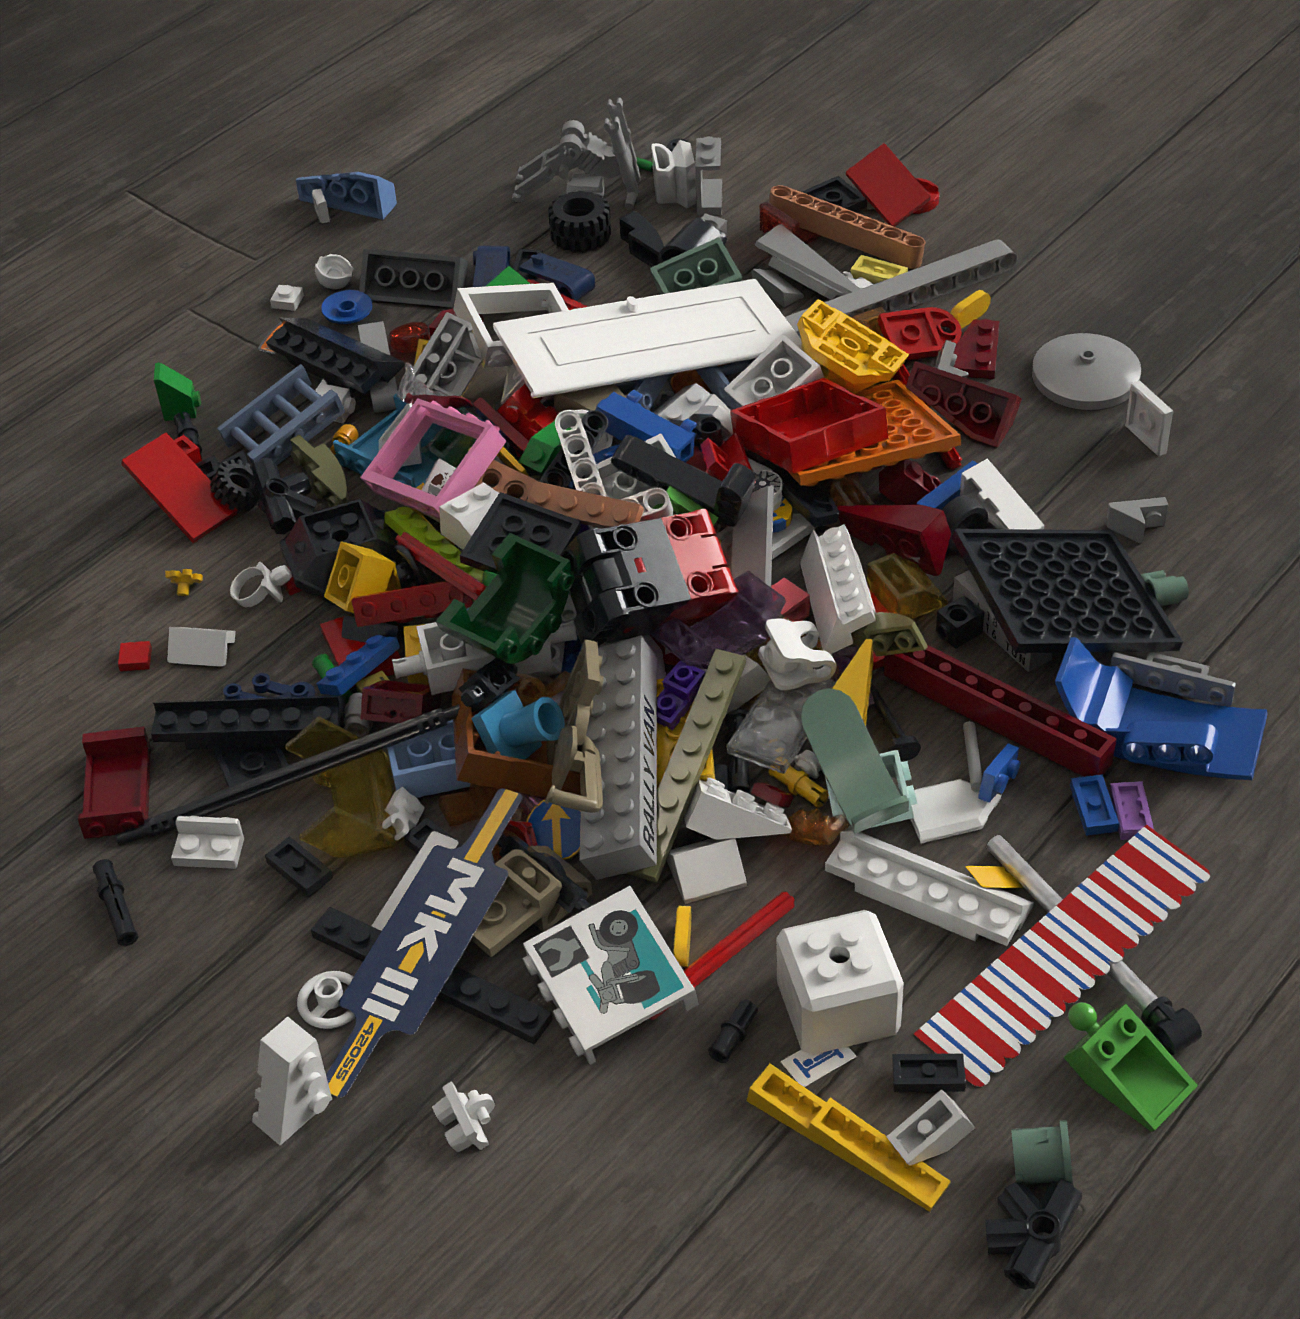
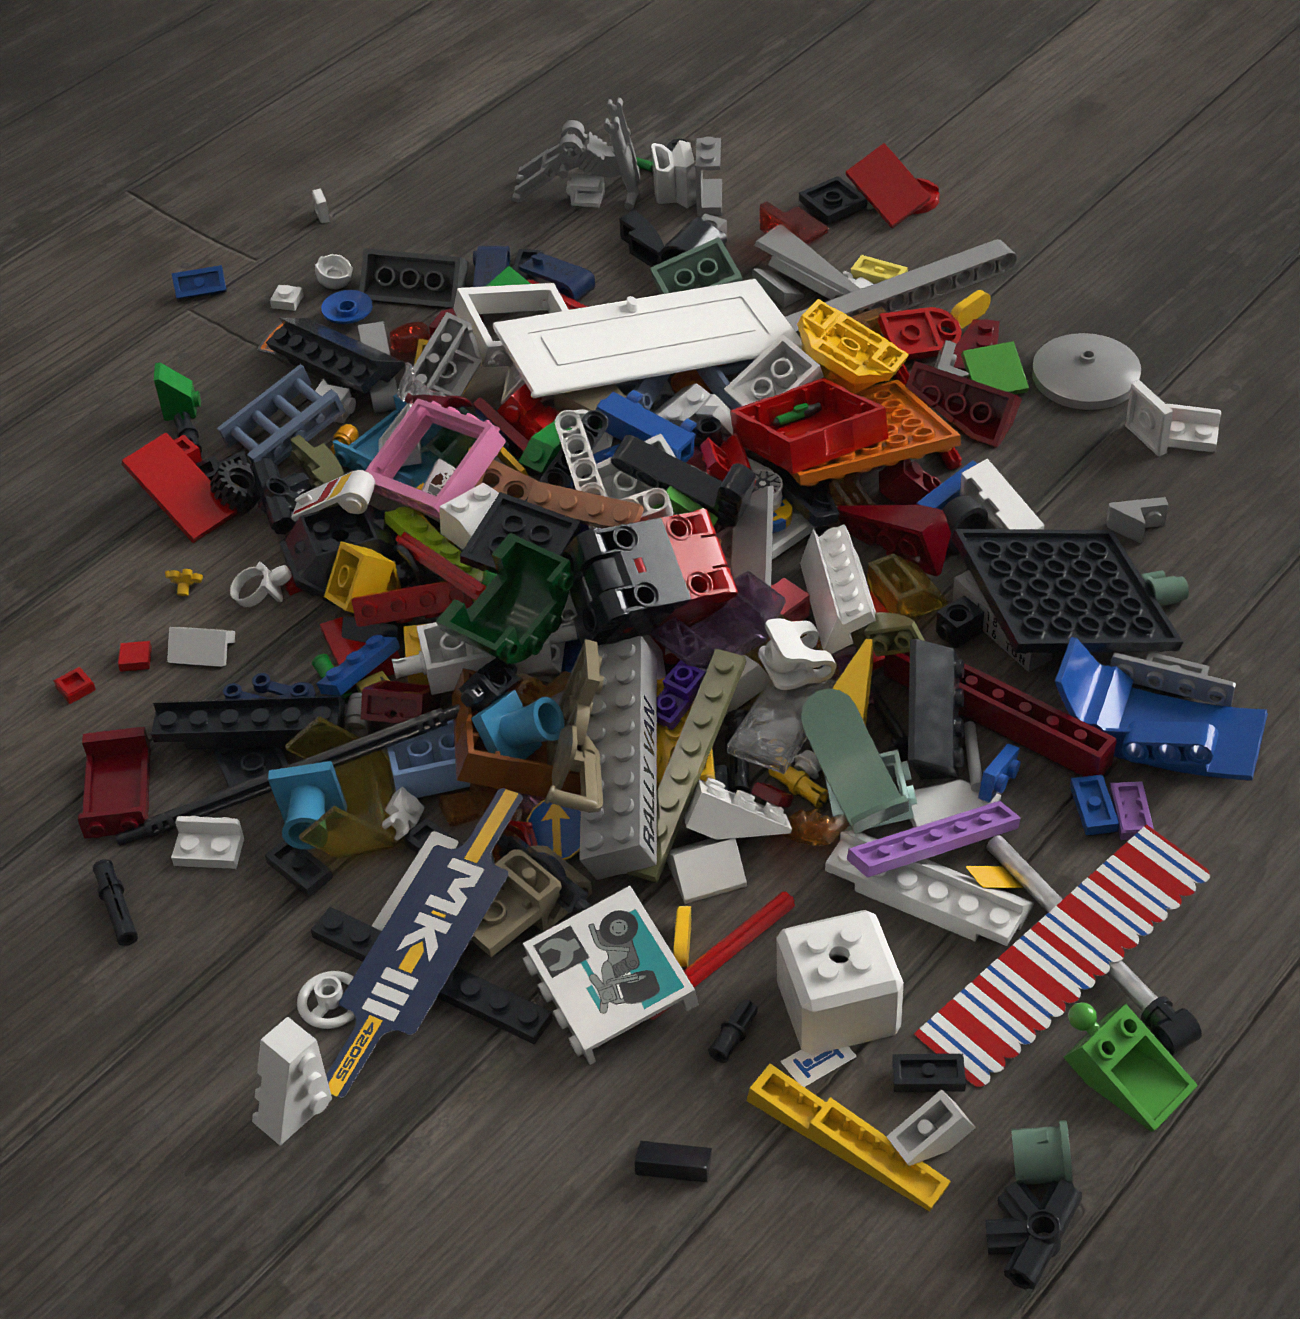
medium blue wedge [296,172,397,220] -> none
white hips [432,1082,495,1152] -> none
black tyre [548,191,611,252] -> none
nougat beam [768,185,925,269] -> none
none -> red tile [53,667,96,704]
none -> blue plate [171,265,227,300]
none -> dark azure plant [268,761,347,849]
none -> white door [291,470,375,521]
none -> black slope [634,1141,712,1182]
none -> green piece [772,402,822,427]
none -> medium lavender plate [847,801,1021,878]
none -> black slope [908,639,964,780]
none -> bright green tile [961,341,1029,395]
none -> white bracket [1166,404,1221,453]

